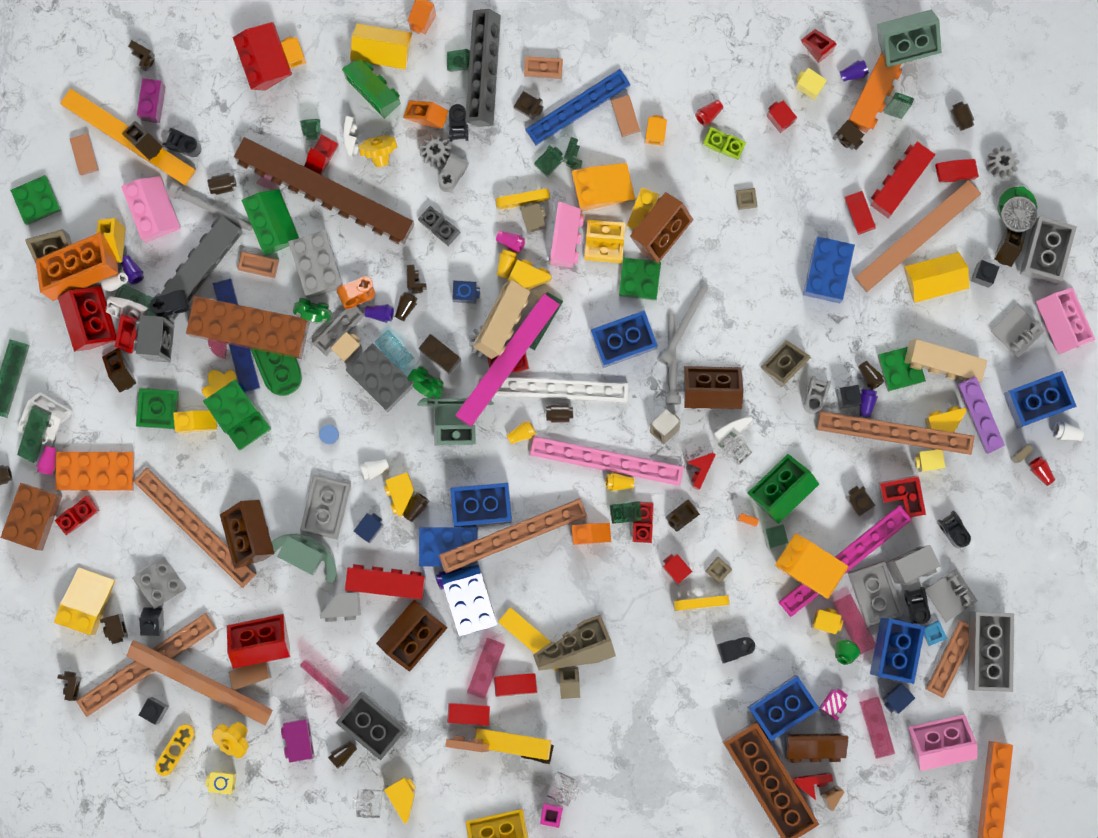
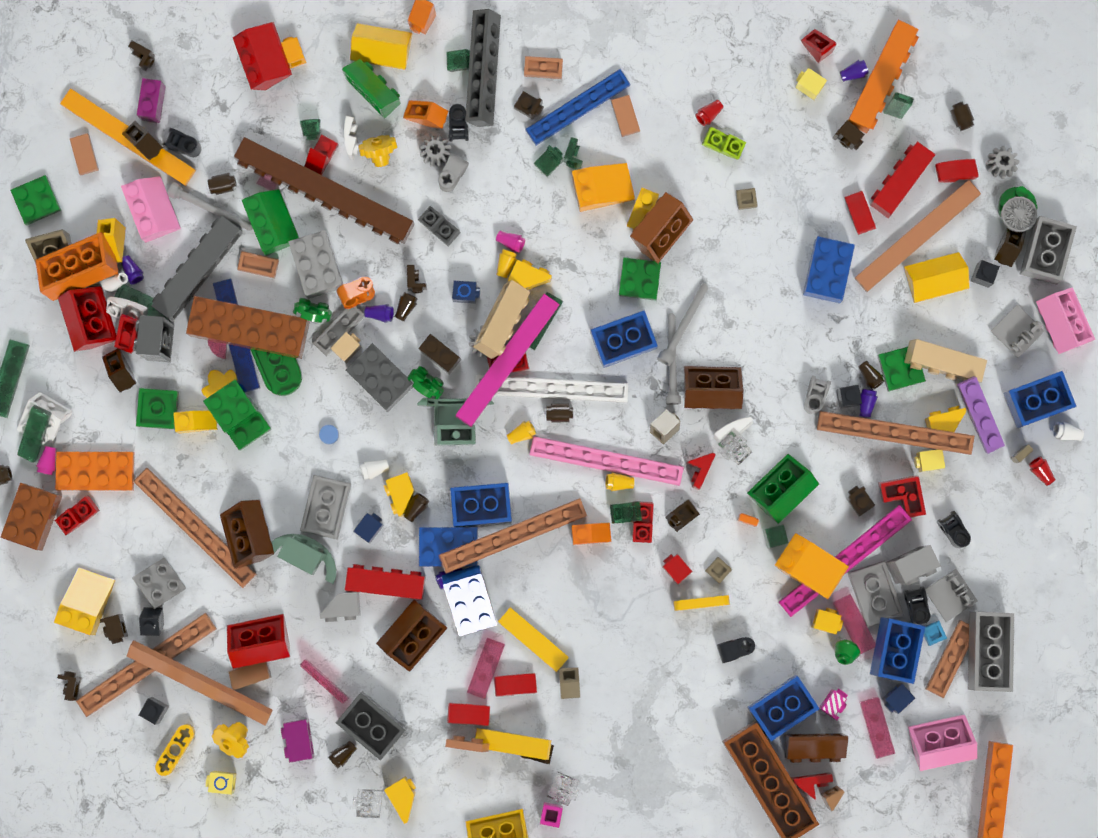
black piece [150,290,190,317] -> none
clear light blue slope [375,329,414,370] -> none
yellow beam [495,189,551,210] -> none
dark tan brick [521,202,547,234] -> none
dark tan wedge [533,615,616,671] -> none
bright pink slope [550,202,584,268] -> none
yellow slope [584,220,625,263] -> none
light orange brick [645,115,667,146] -> none
dark tan slope [761,340,811,388] -> none
red brick [767,100,797,133] -> none
sand green slope [877,9,942,67] -> none

